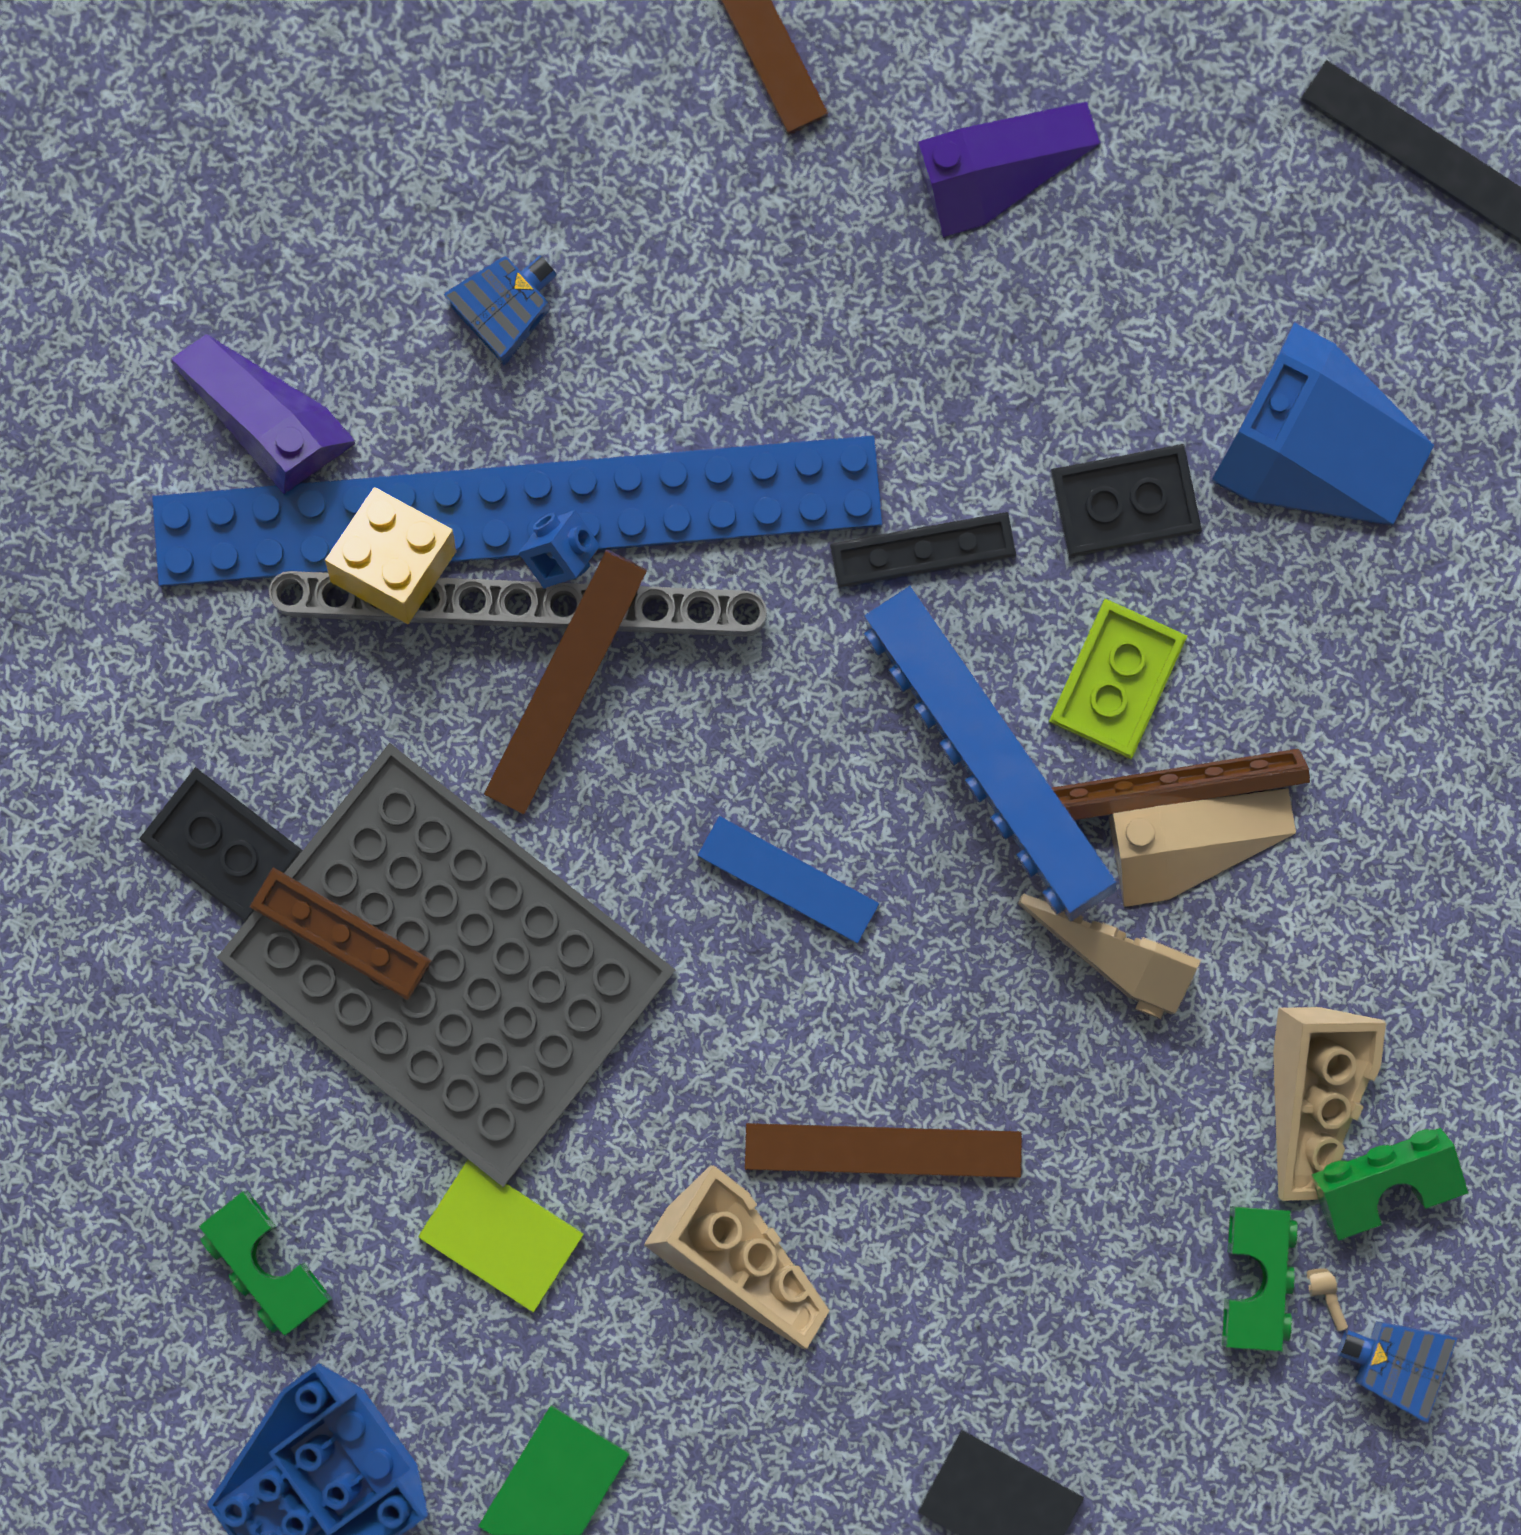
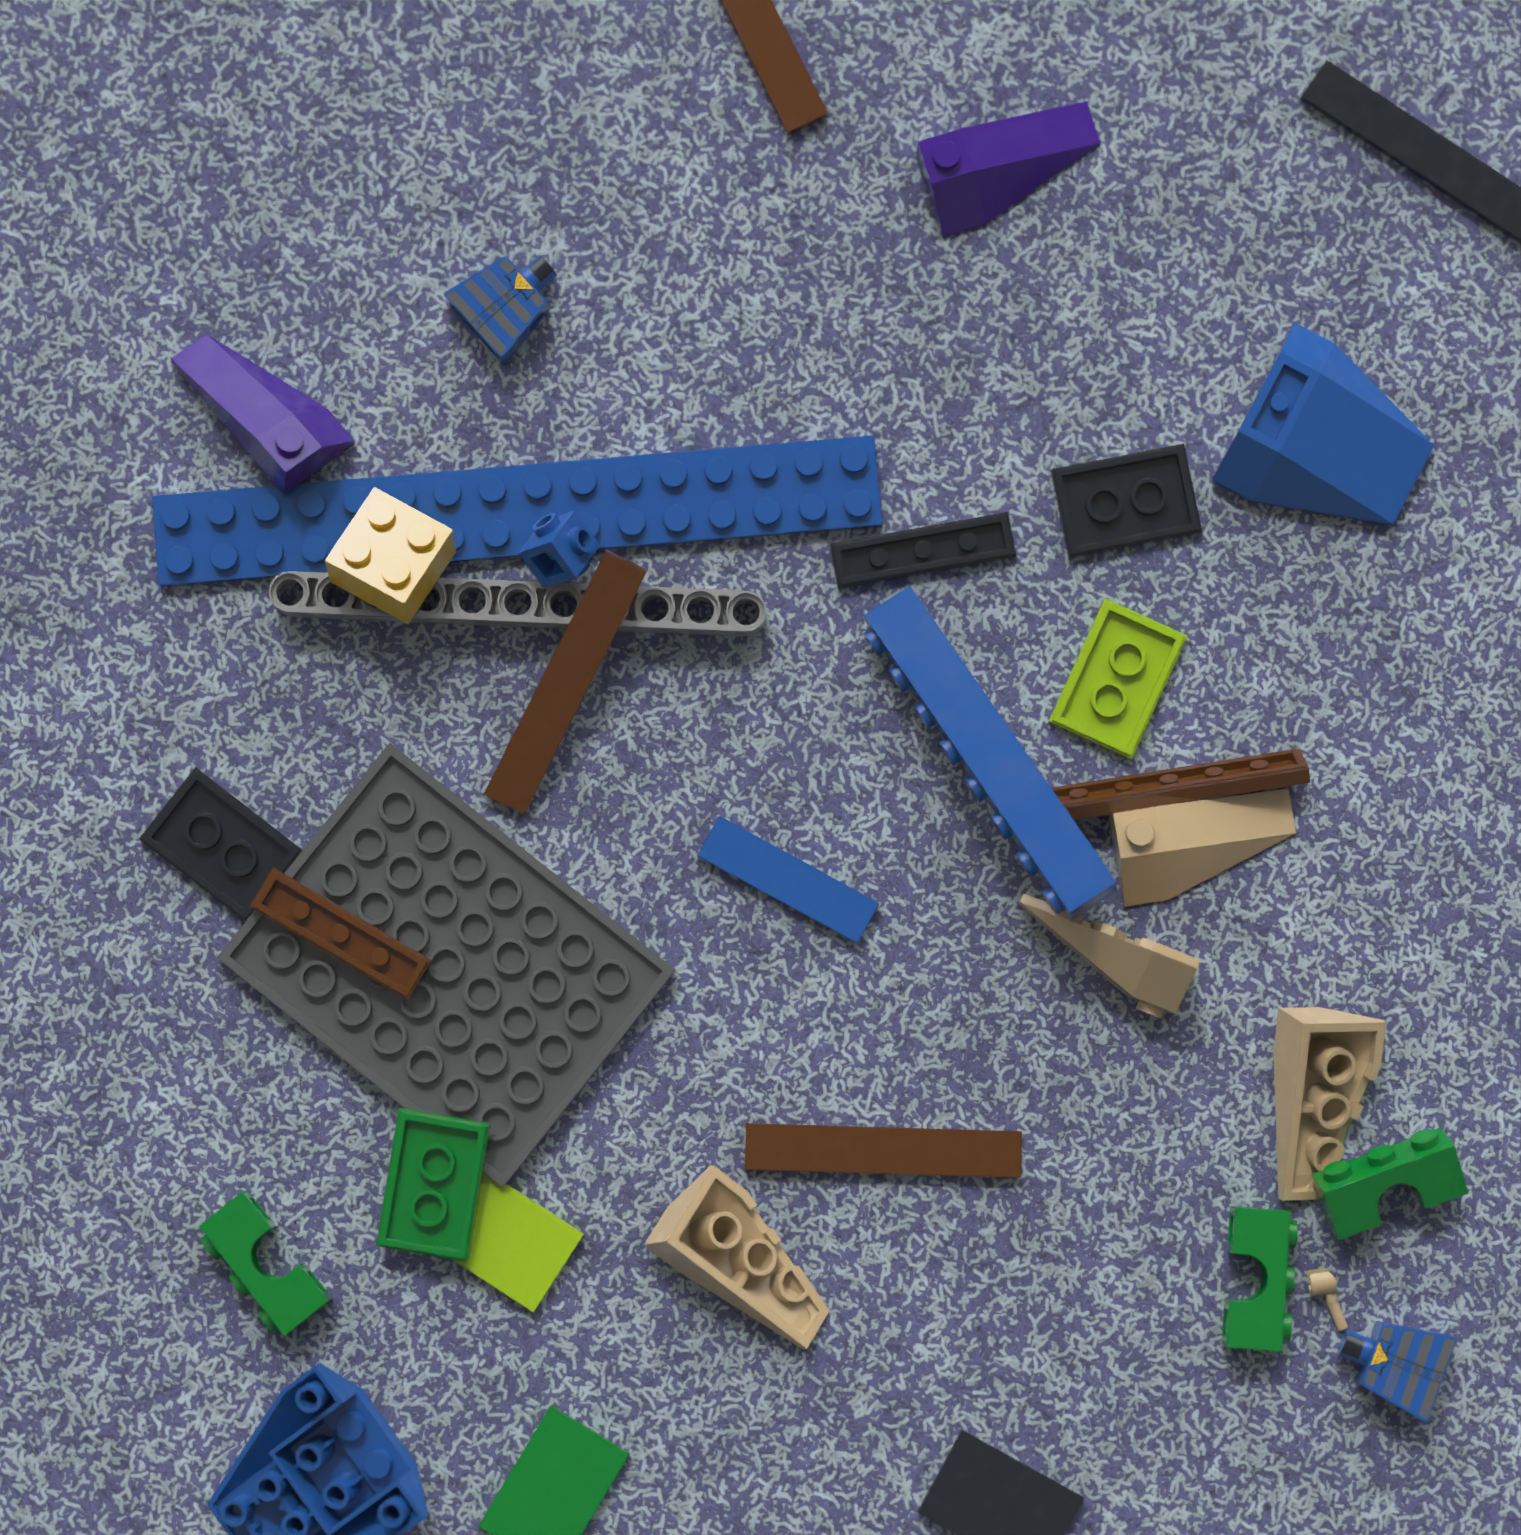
none -> green tile [376,1108,491,1262]

